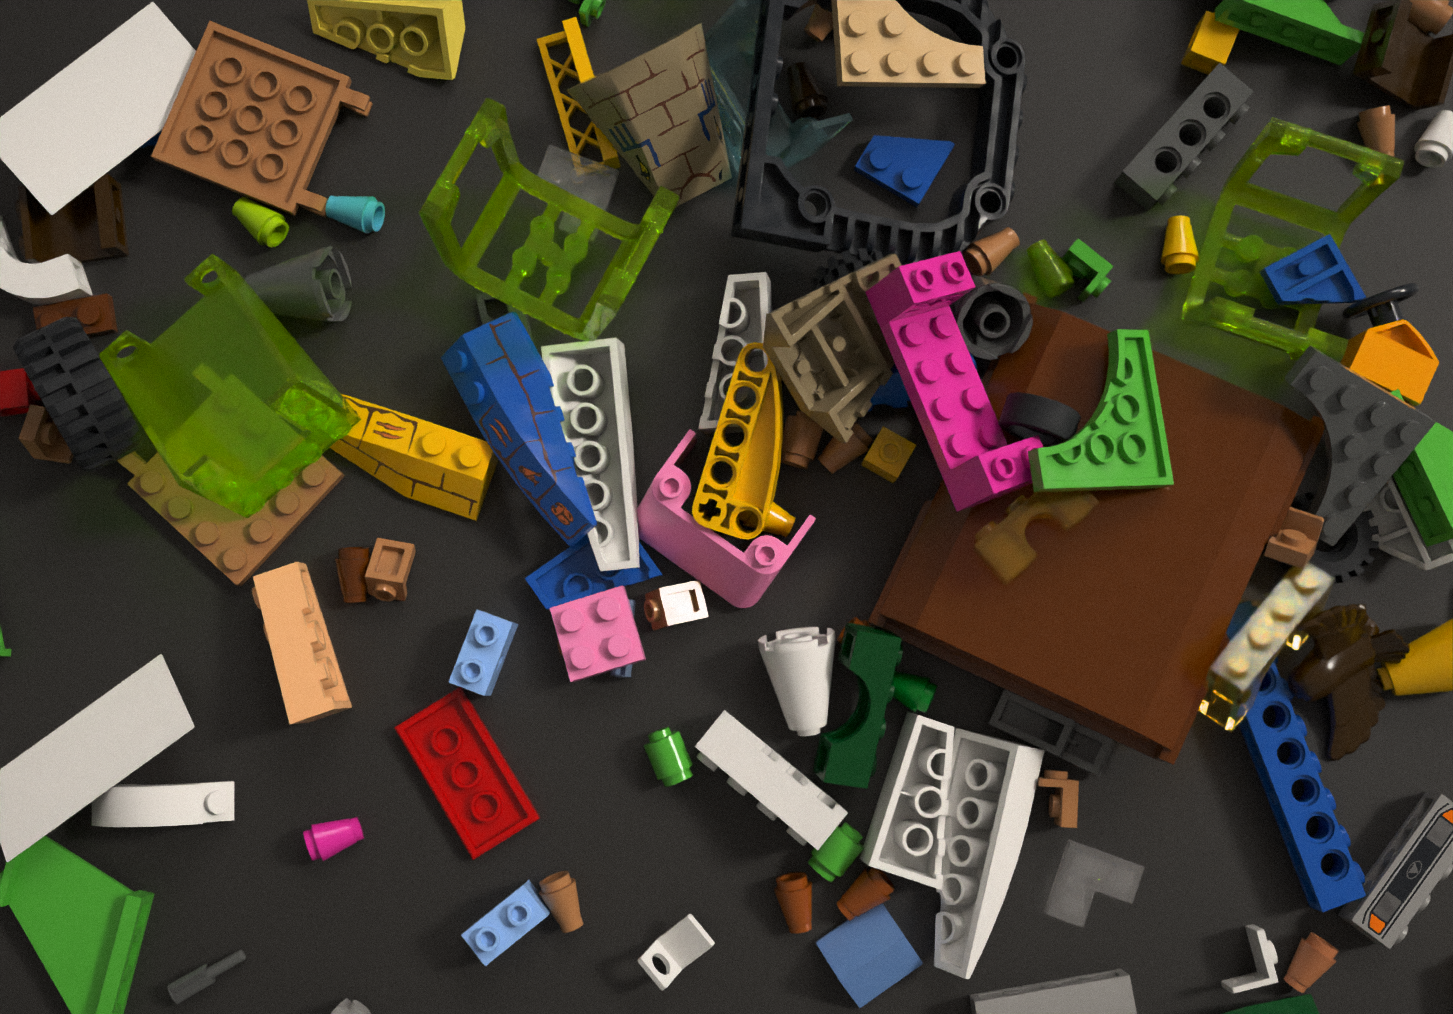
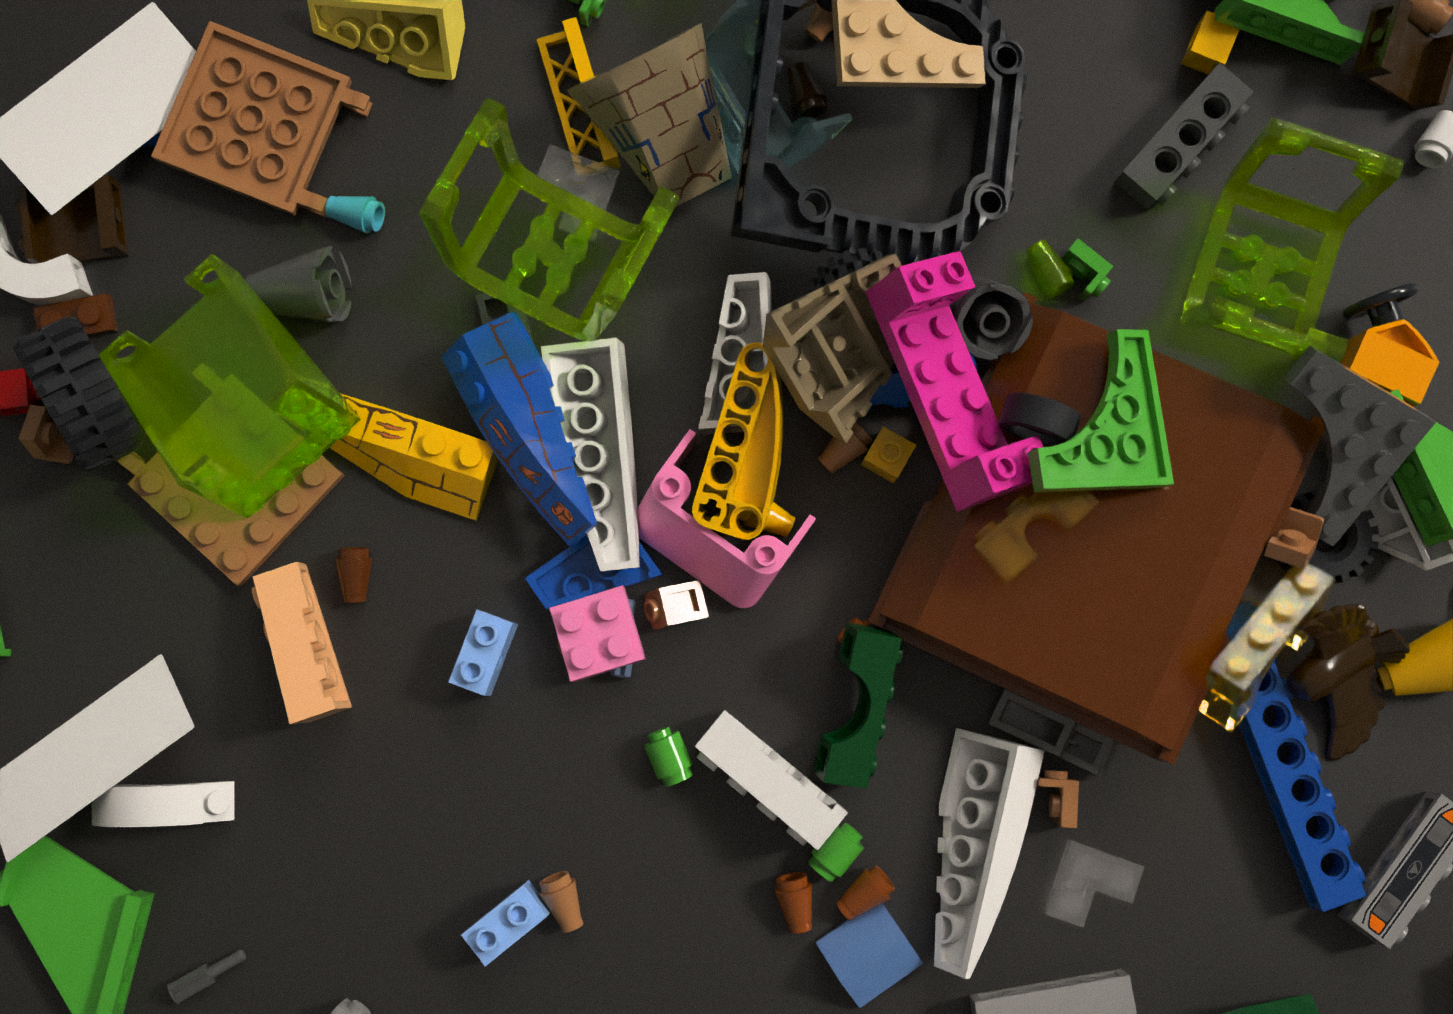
lime cone [232,197,289,247] -> none
dark pink cone [303,817,364,861] -> none
medium nougat bracket [365,538,416,602] -> none
red tile [394,687,540,860] -> none
white bracket [637,914,715,991] -> none
white cone [758,627,836,736] -> none
medium nougat brick [781,411,823,469] -> none
blue wing [854,135,955,207] -> none
white wedge [859,712,954,890] -> none
green cone [892,671,938,714] -> none
medium nougat cone [963,227,1020,276] -> none
yellow cone [1161,215,1199,274] -> none
white bracket [1221,924,1278,994] -> none
blue wing [1260,234,1366,305] -> none
nougat cone [1283,932,1339,994] -> none
medium nougat cone [1356,105,1395,163] -> none

